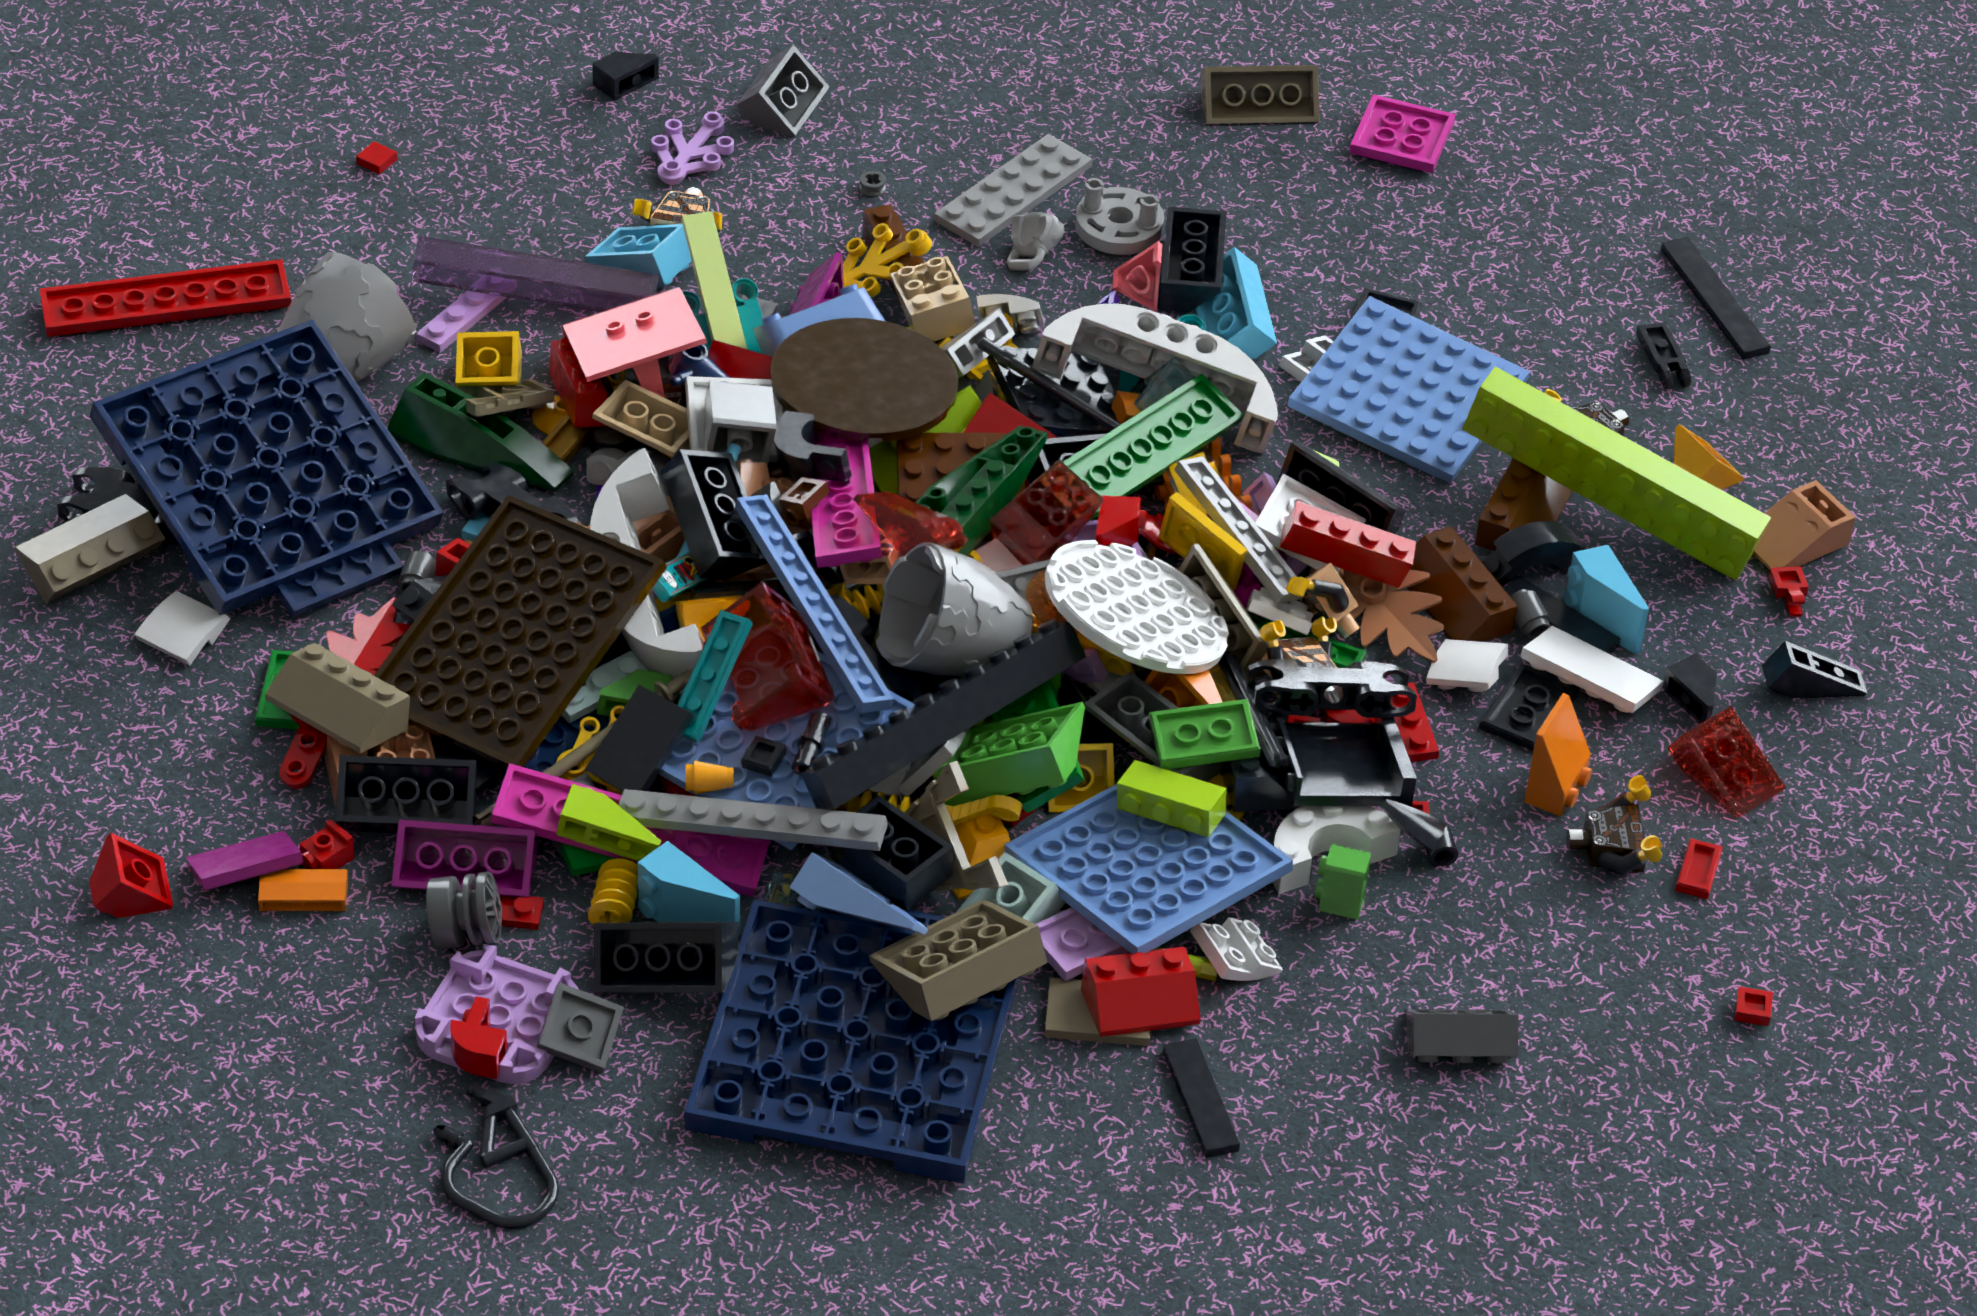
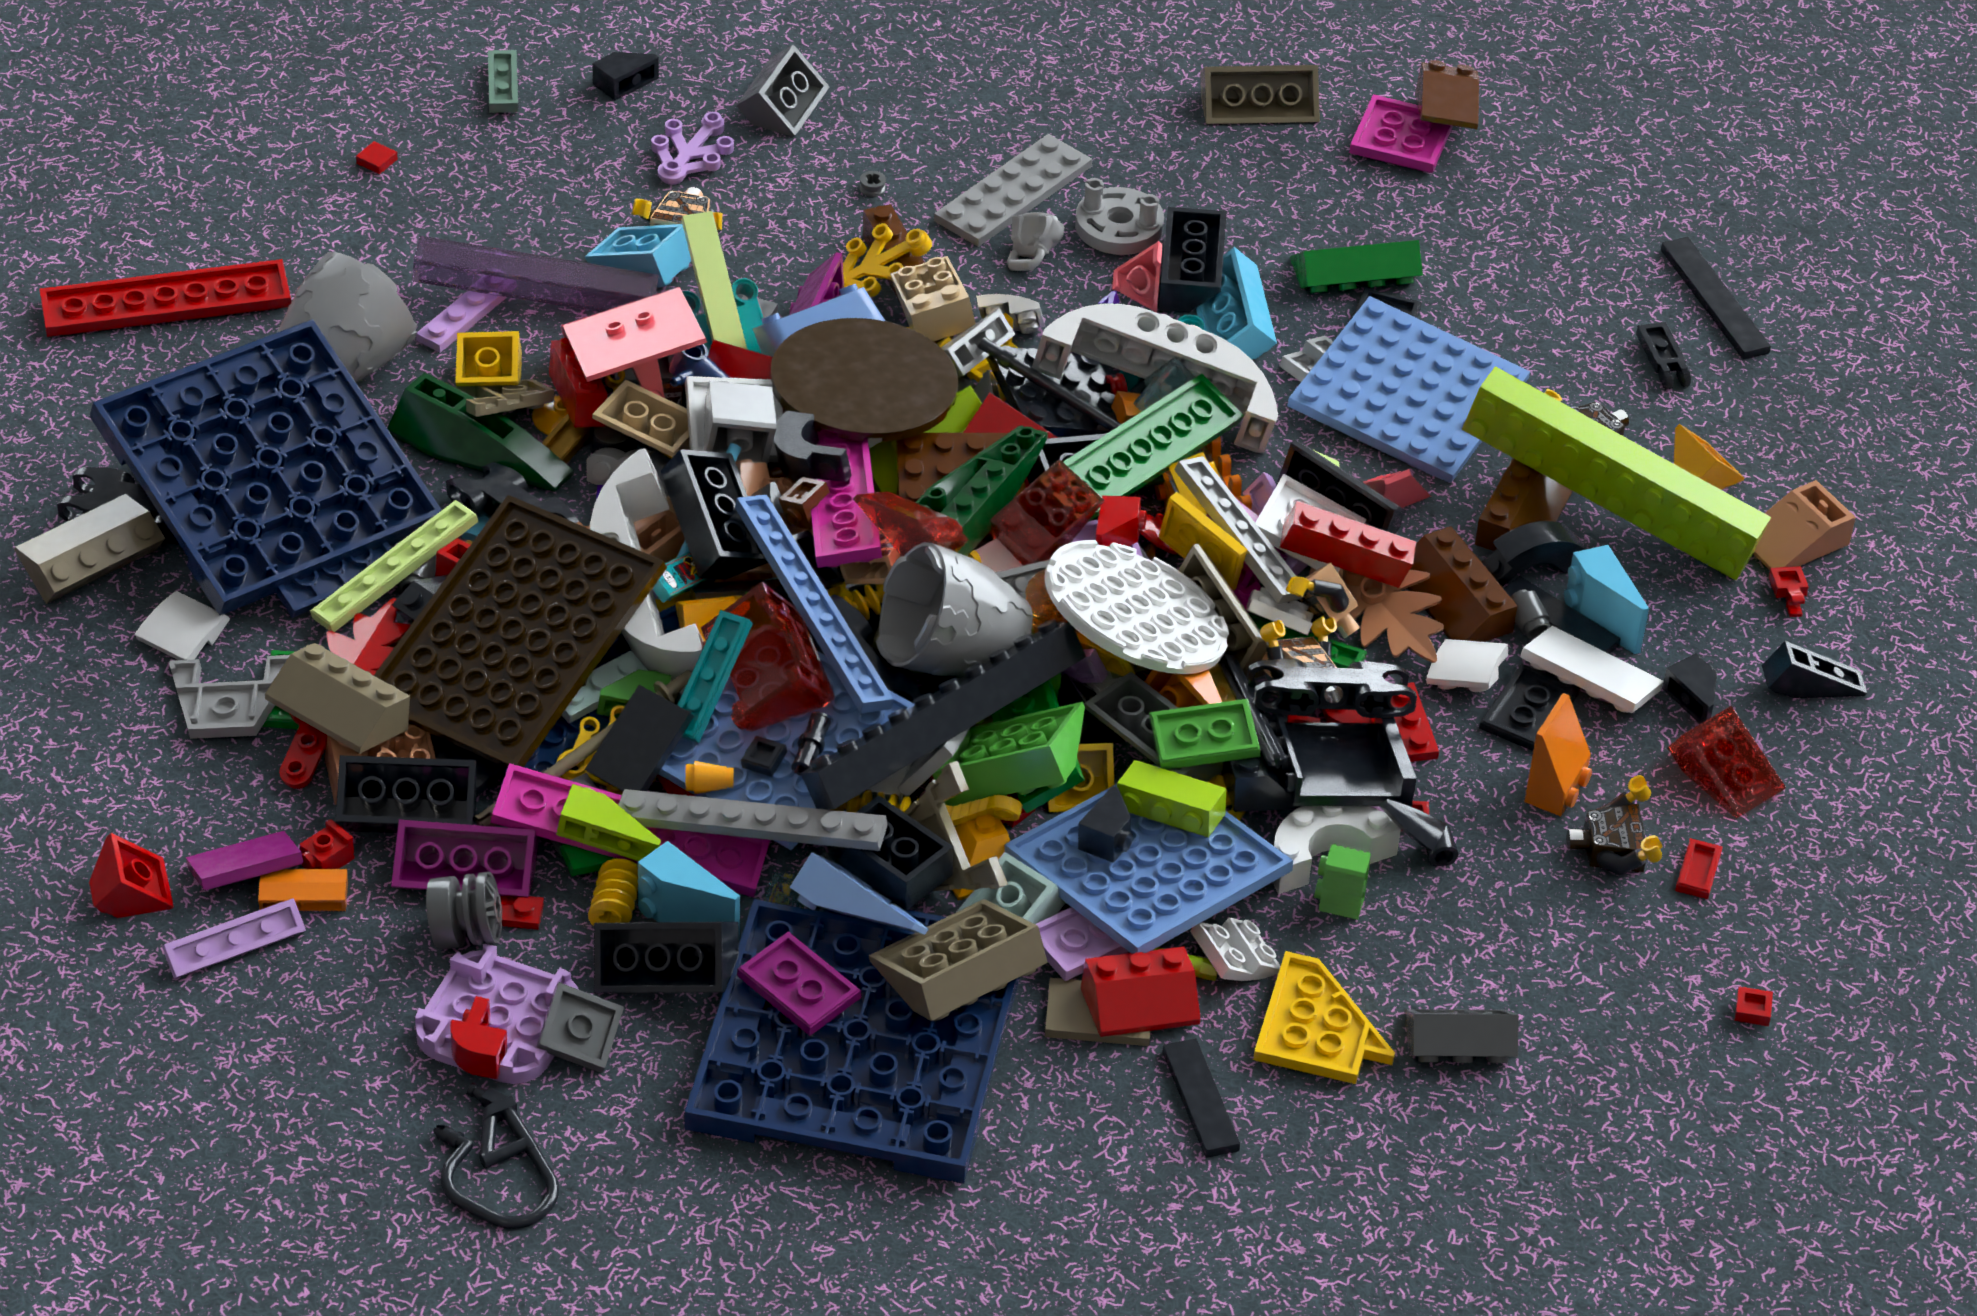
none -> lavender plate [162,898,306,979]
none -> light grey wing [169,655,290,739]
none -> yellowish green tile [310,500,478,632]
none -> sand green plate [488,50,518,113]
none -> magenta tile [737,932,861,1036]
none -> black slope [1078,786,1133,863]
none -> red bush [1105,373,1128,395]
none -> yellow wing [1253,951,1395,1084]
none -> green slope [1290,240,1423,294]
none -> coral slope [1363,469,1431,508]
none -> reddish brown slope [1415,60,1480,129]

